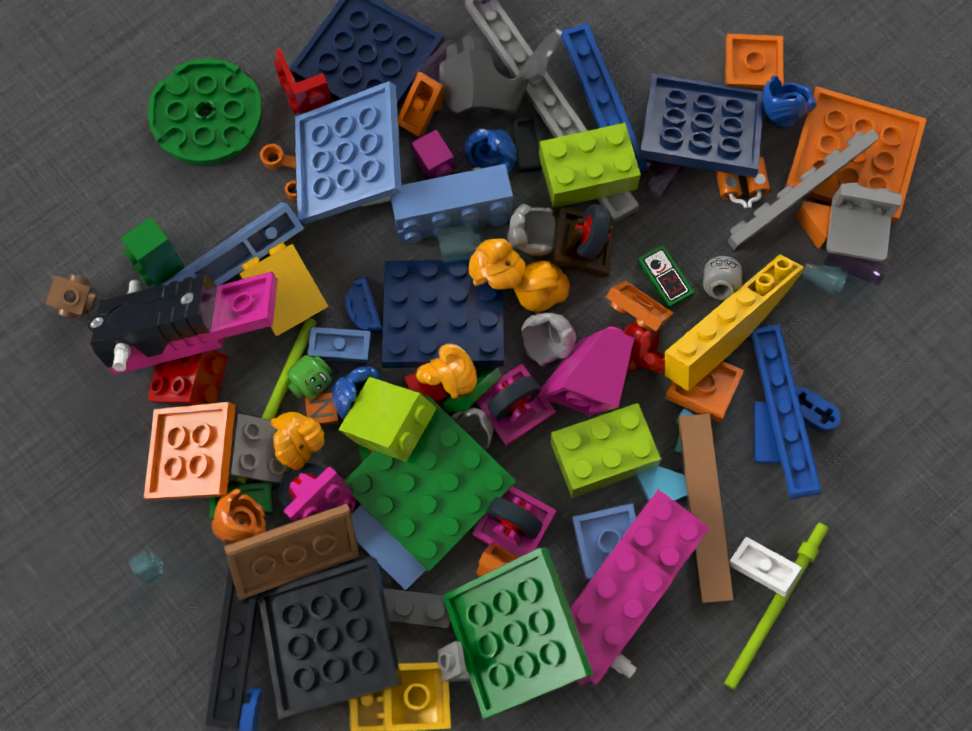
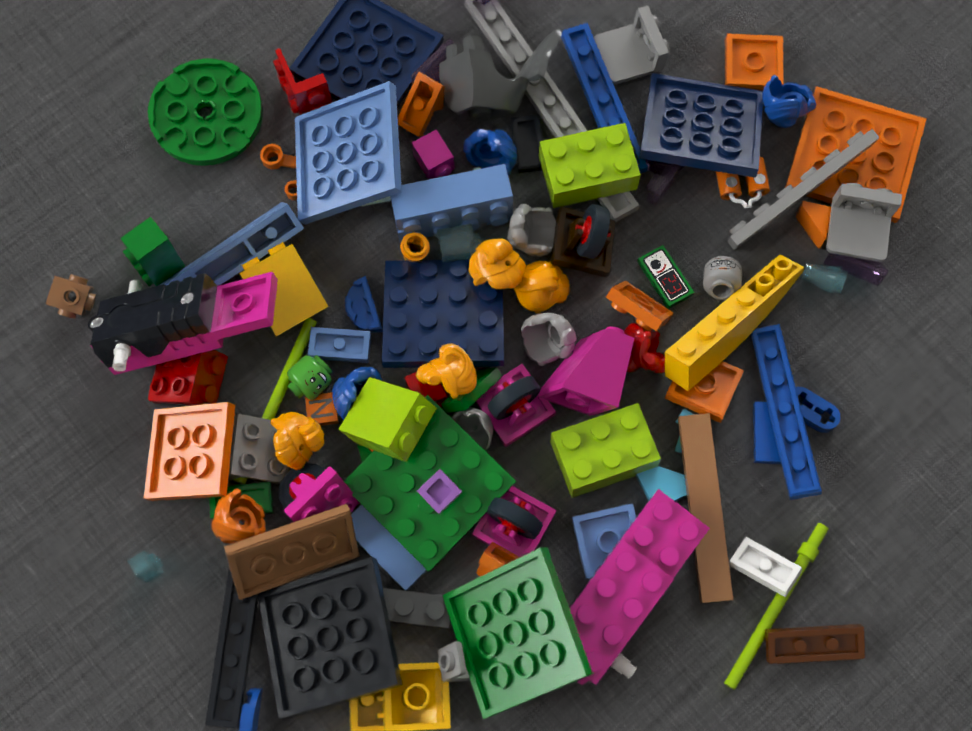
none -> light orange cone [400,232,430,262]
none -> medium lavender plate [417,469,463,514]
none -> light grey bracket [594,6,670,84]
none -> reddish brown plate [765,624,865,664]

